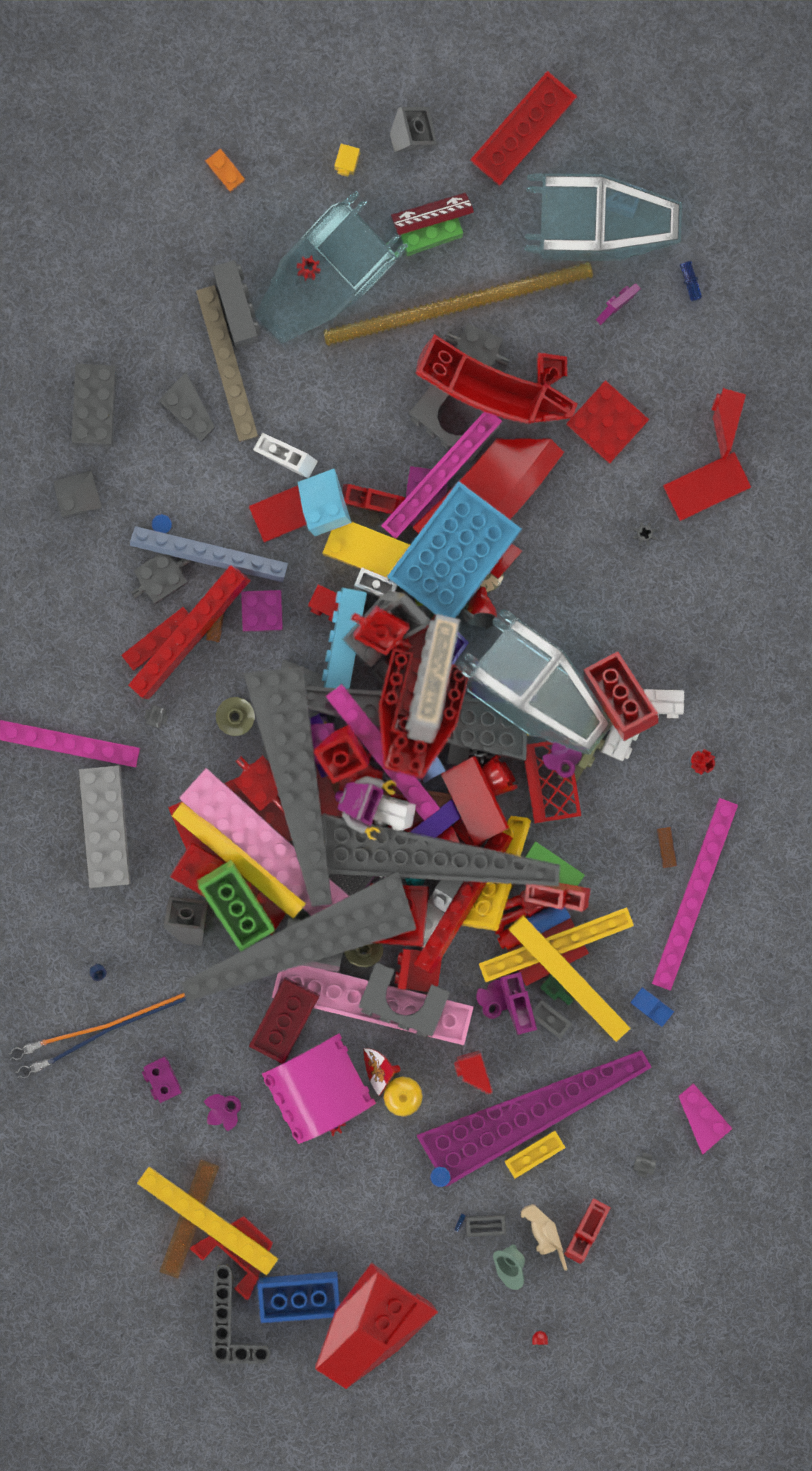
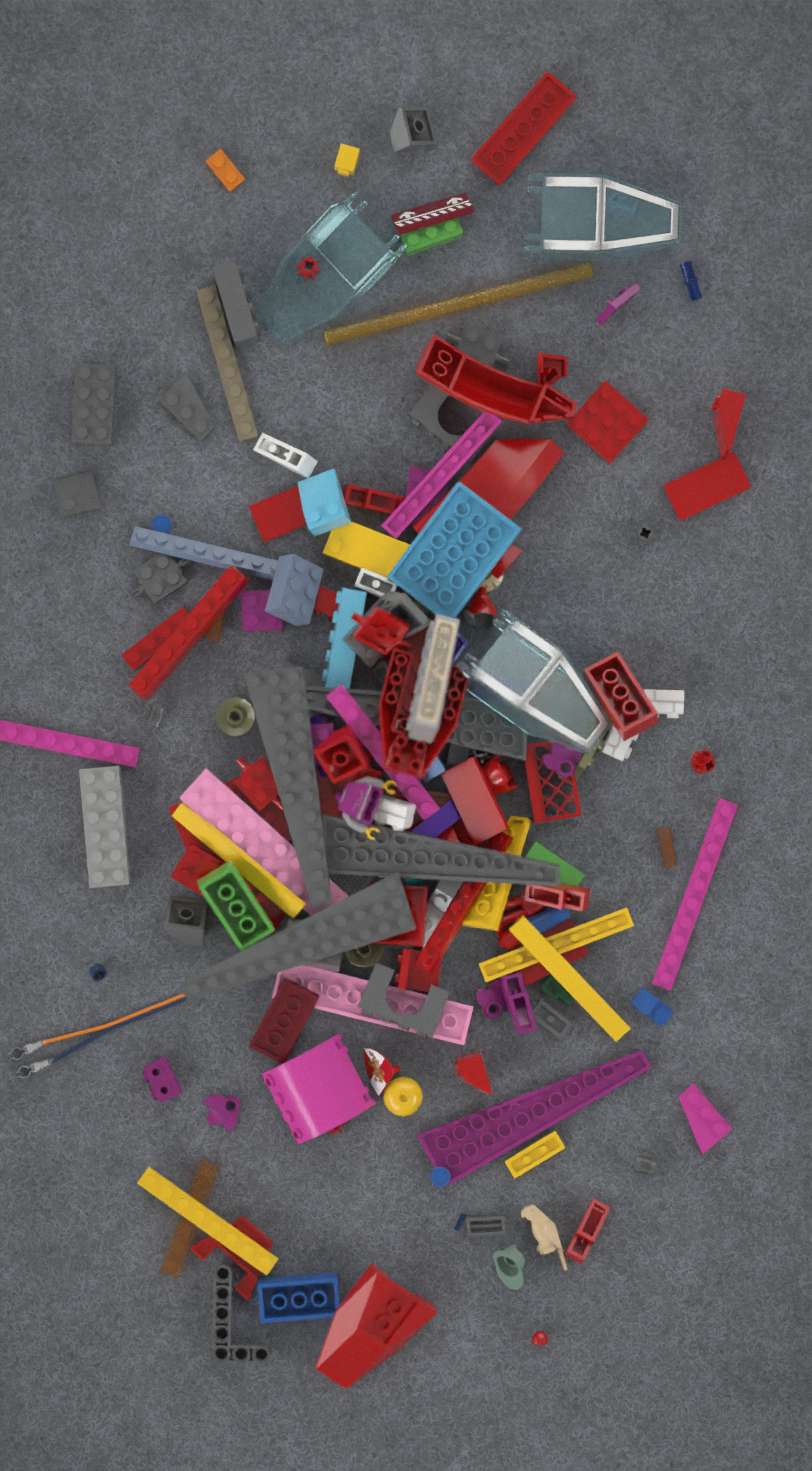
none -> sand blue brick [265,554,324,626]

